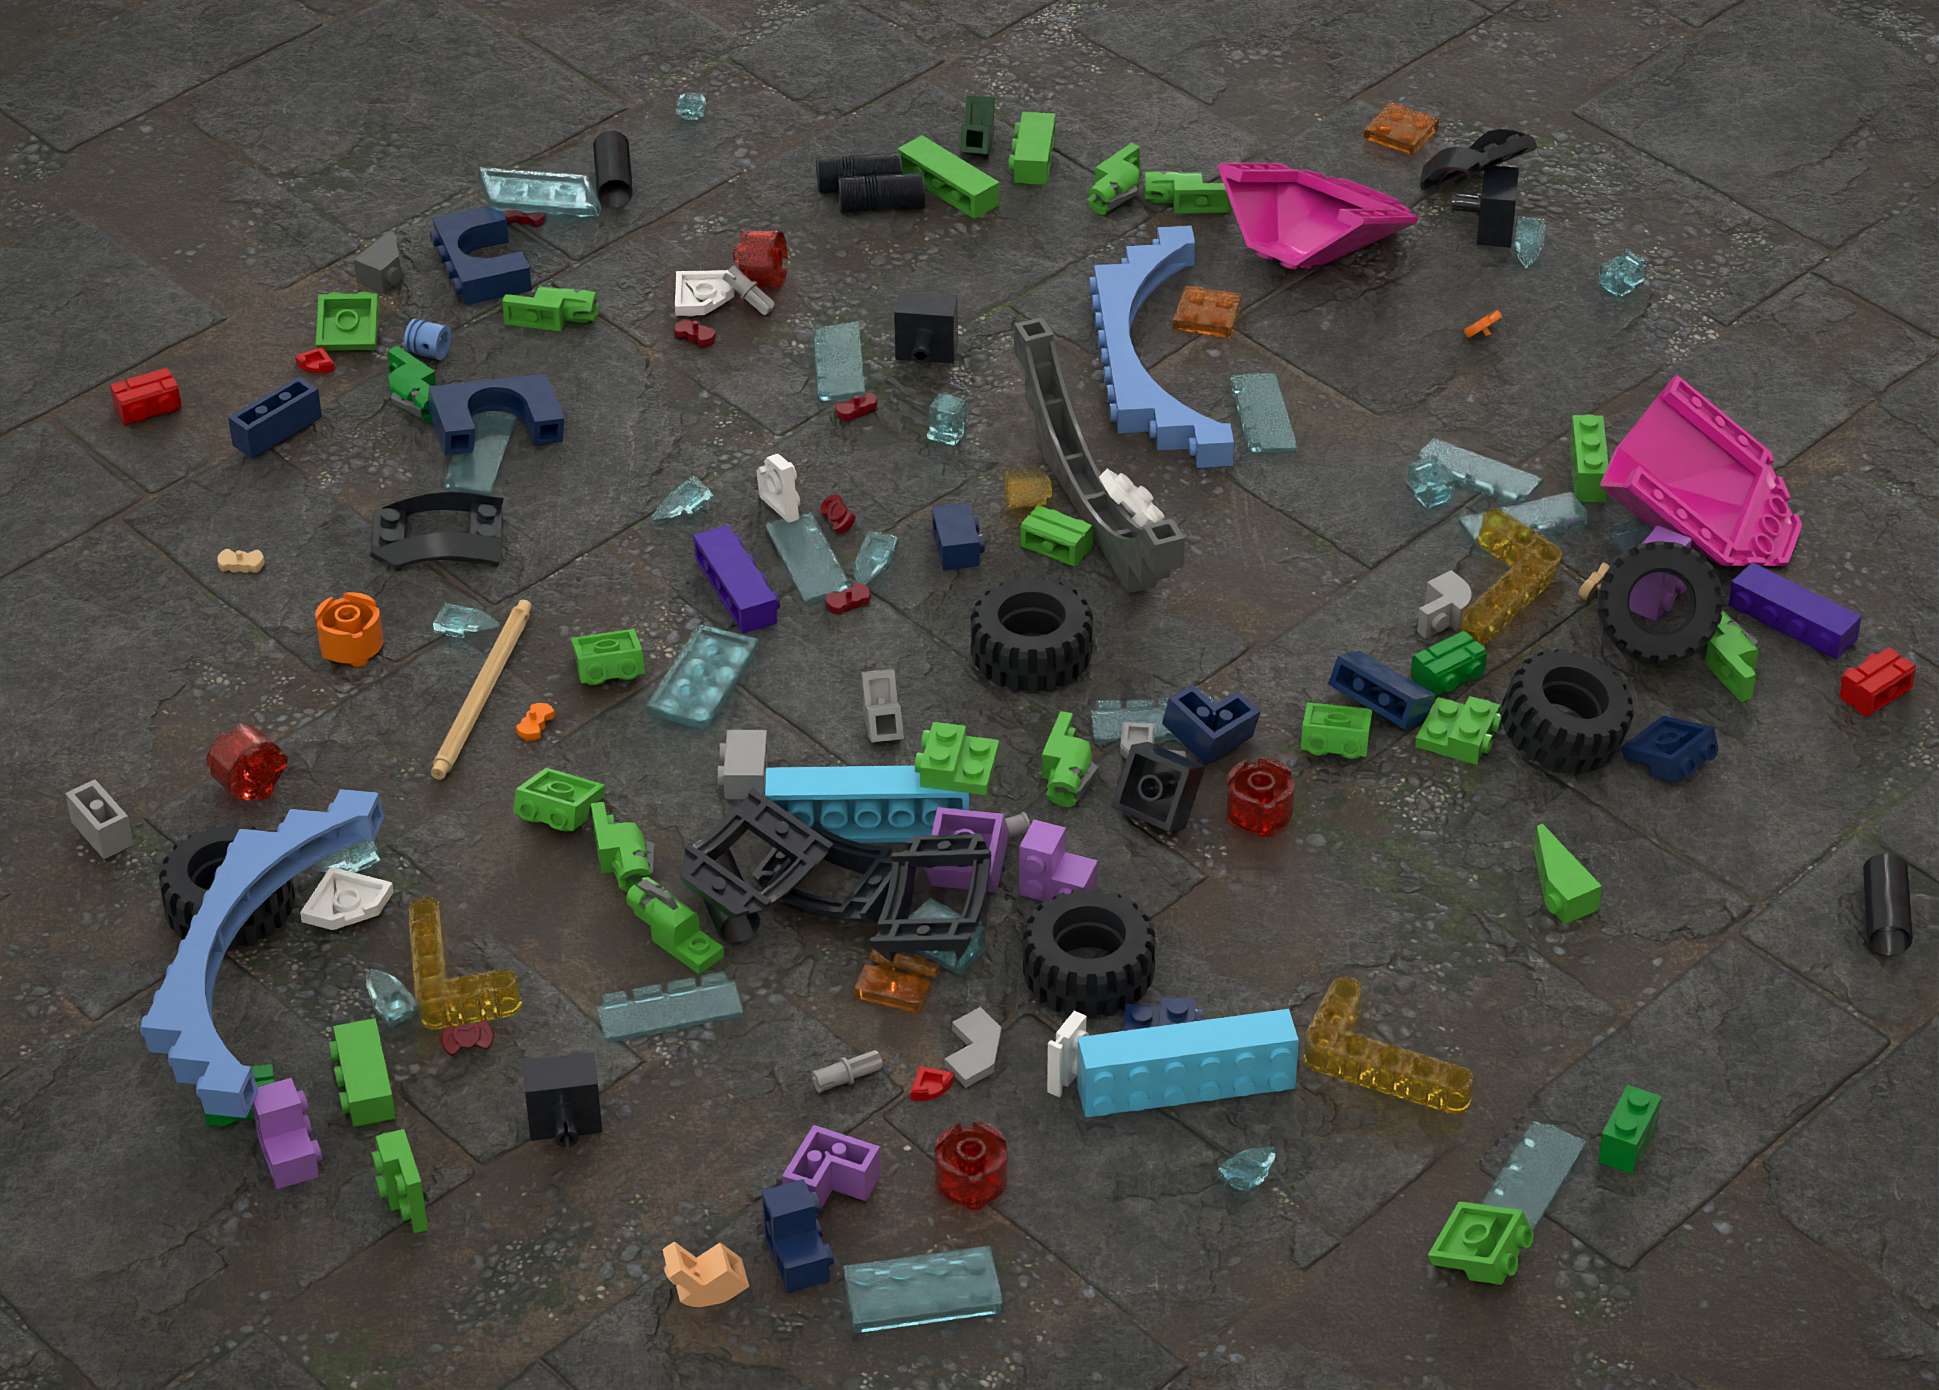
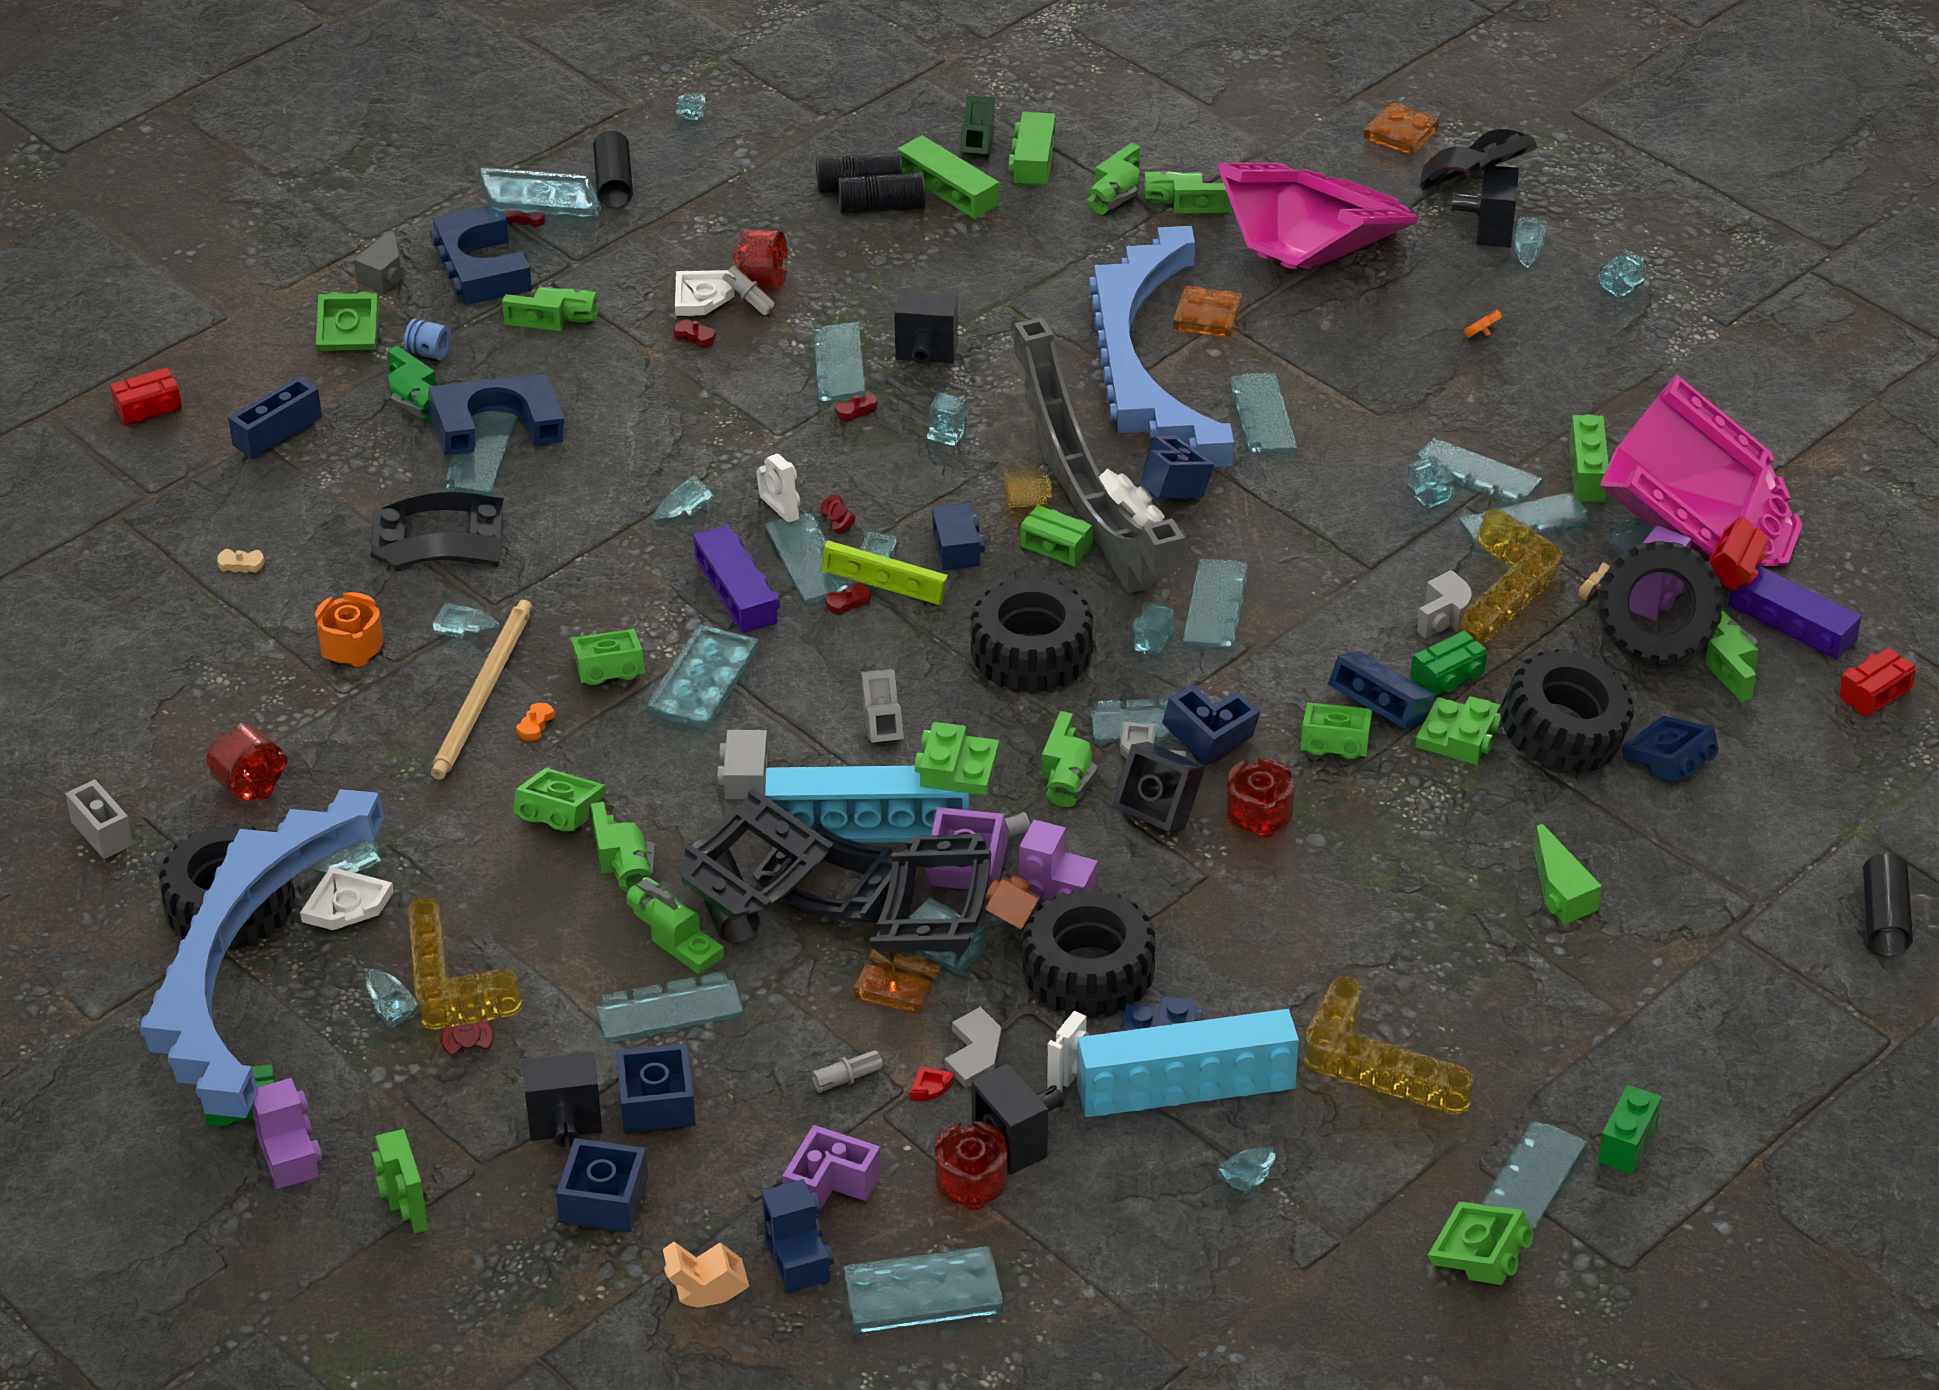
red tile [295,347,335,373] -> none
bright green brick [329,1018,396,1127] -> none
none -> dark blue brick [556,1138,648,1232]
none -> dark blue brick [616,1043,696,1133]
none -> lime tile [821,540,948,605]
none -> black brick [971,1063,1064,1175]
none -> dark orange brick [985,874,1041,930]
none -> clear light blue brick [1132,601,1174,657]
none -> dark blue brick [1139,436,1215,500]
none -> clear light blue windscreen [1183,559,1249,648]
none -> red brick [1708,516,1769,590]

